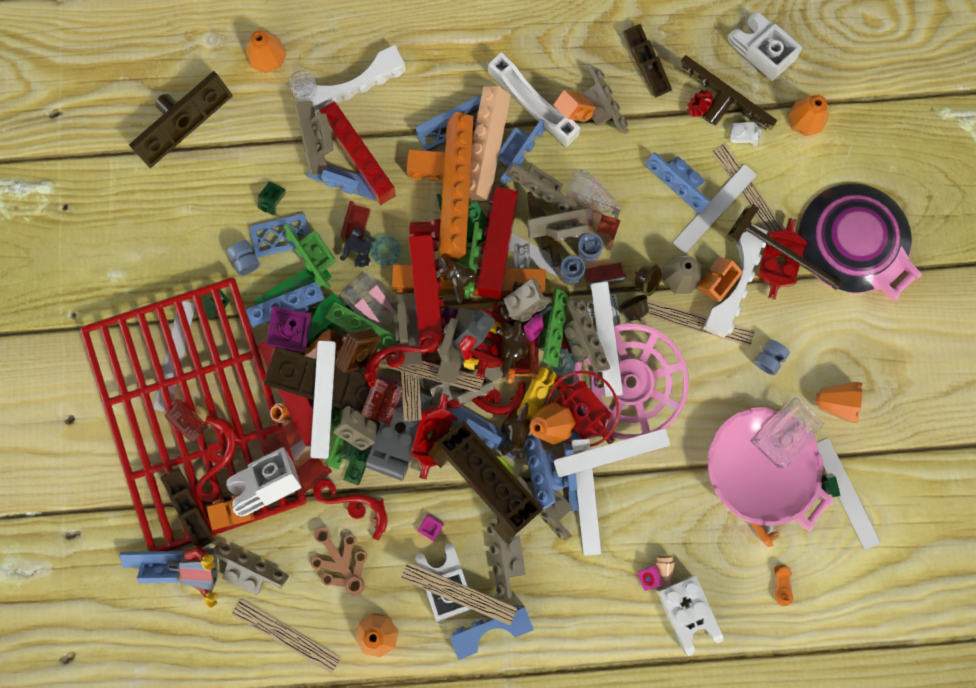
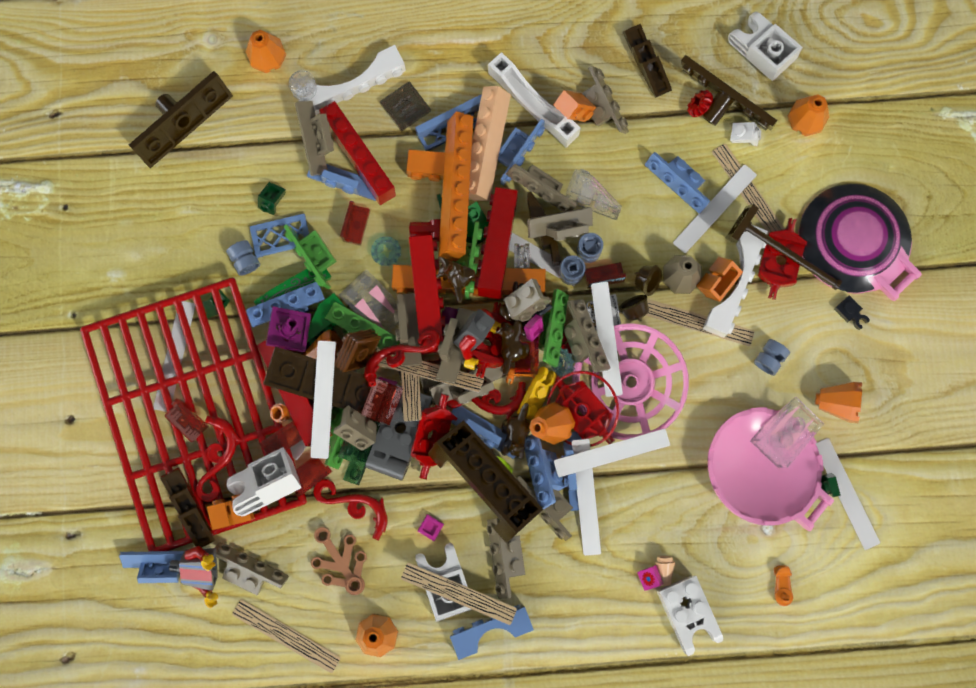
black animal [340,228,376,268] -> none
clear red panel [597,214,621,251] -> none
orange piece [749,522,779,547] -> none
none -> clear smoke tile [379,81,431,132]
none -> black plate [834,295,870,330]

